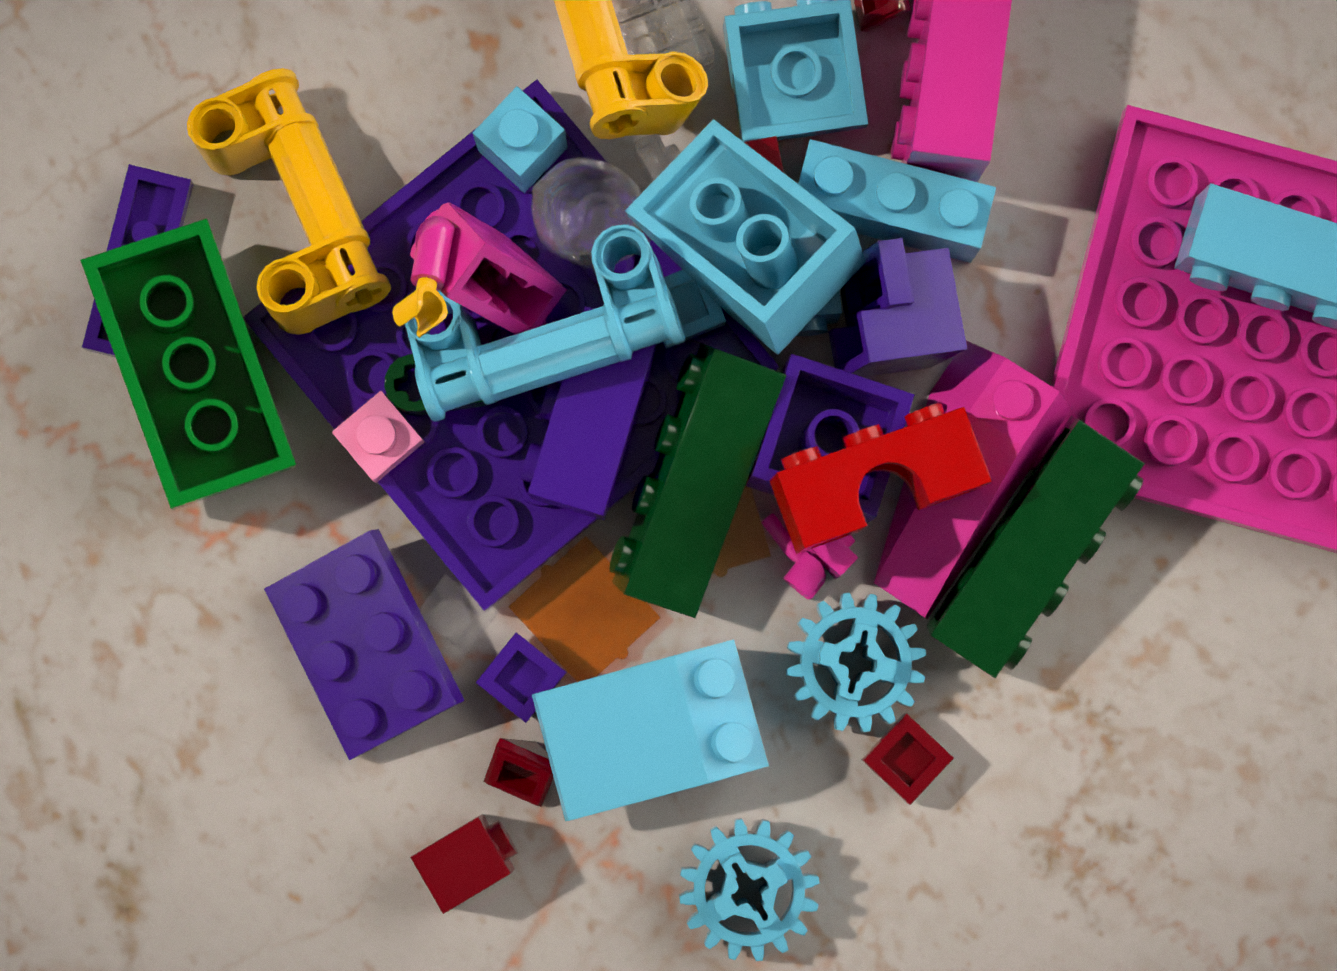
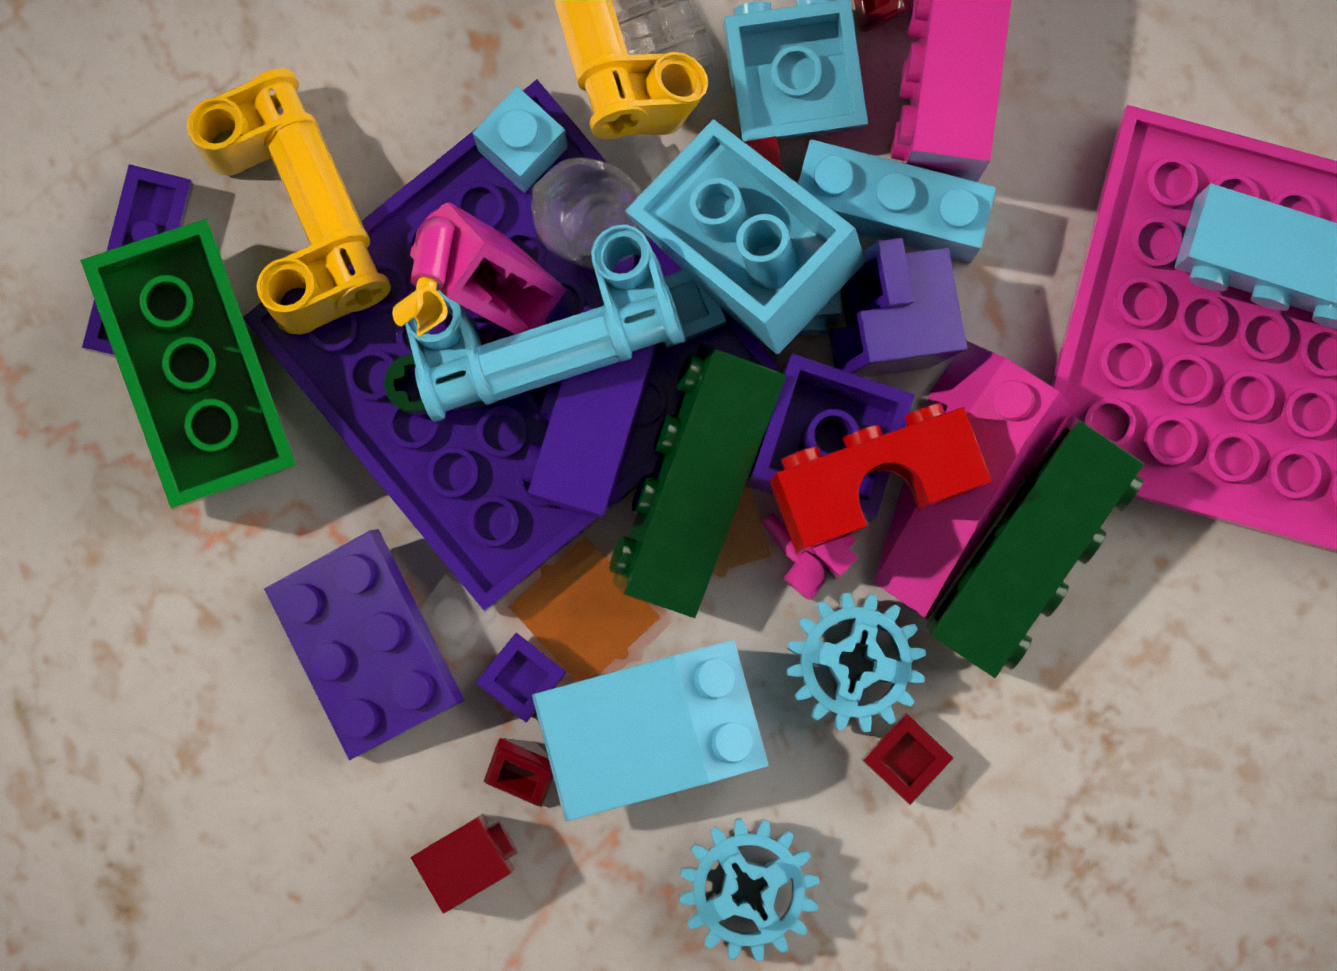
bright pink plate [332,391,424,483] -> none

